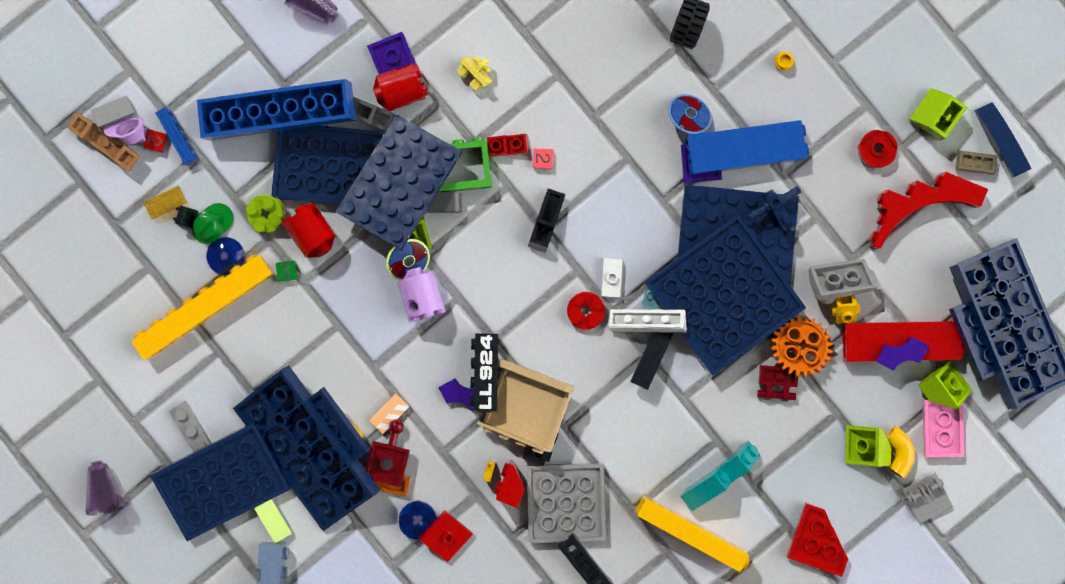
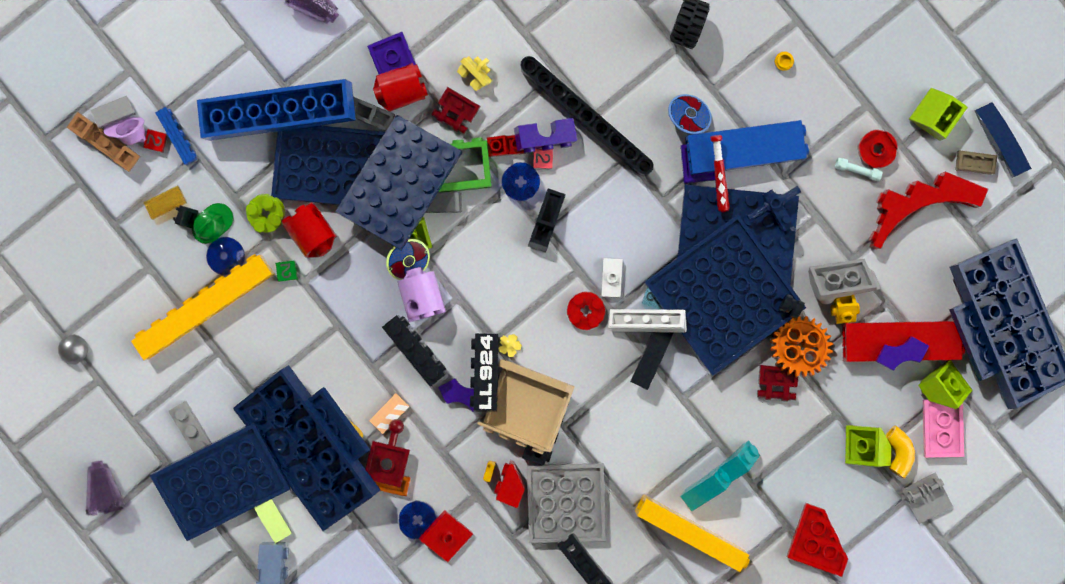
none -> flat silver hair [58,334,88,364]
none -> black brick [382,315,447,387]
none -> dark red plate [431,87,481,134]
none -> light yellow plant [498,334,522,357]
none -> clear blue plate [502,162,540,201]
none -> dark purple arch [514,118,577,154]
none -> black beam [520,56,654,176]
none -> red piece [710,135,730,212]
none -> black wheel [778,294,805,320]
none -> light aqua bar [835,157,883,182]

